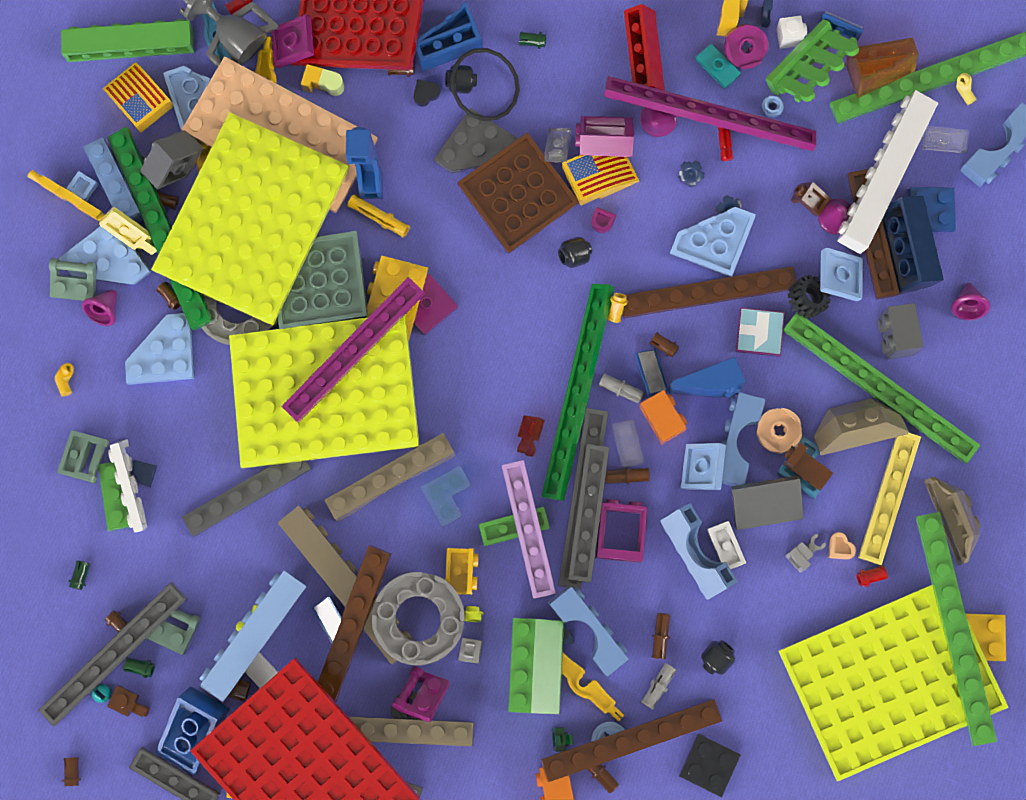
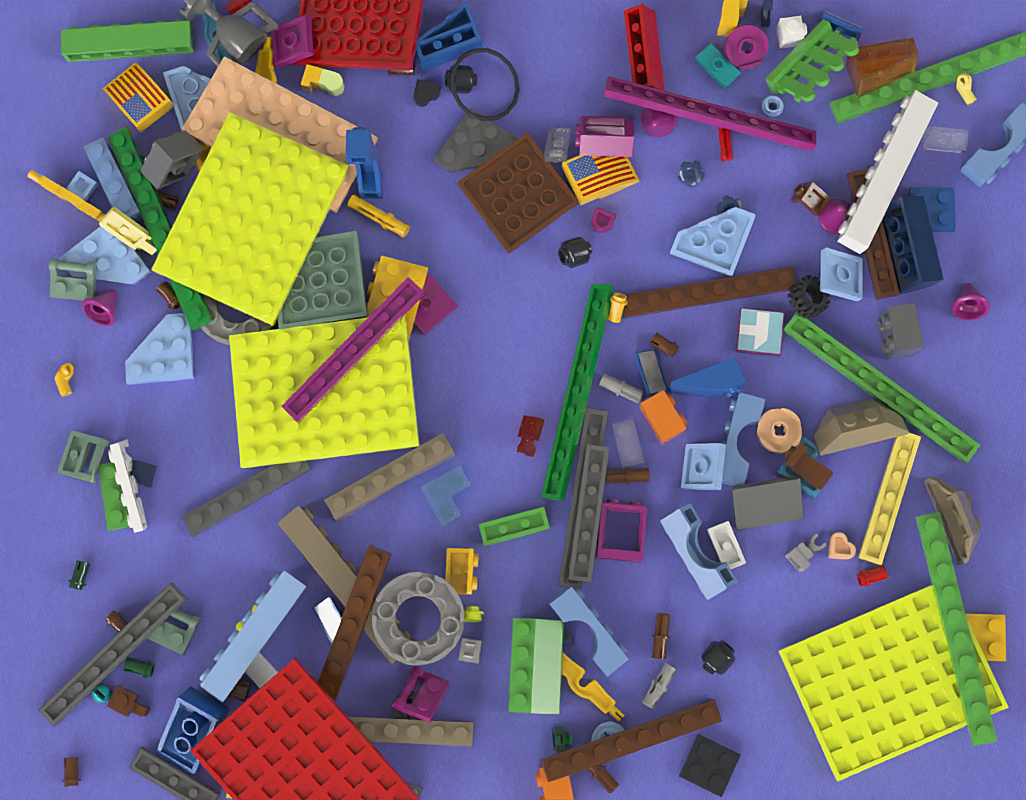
lavender plate [502,460,556,599] -> none
dark green pin [519,32,546,49] -> none

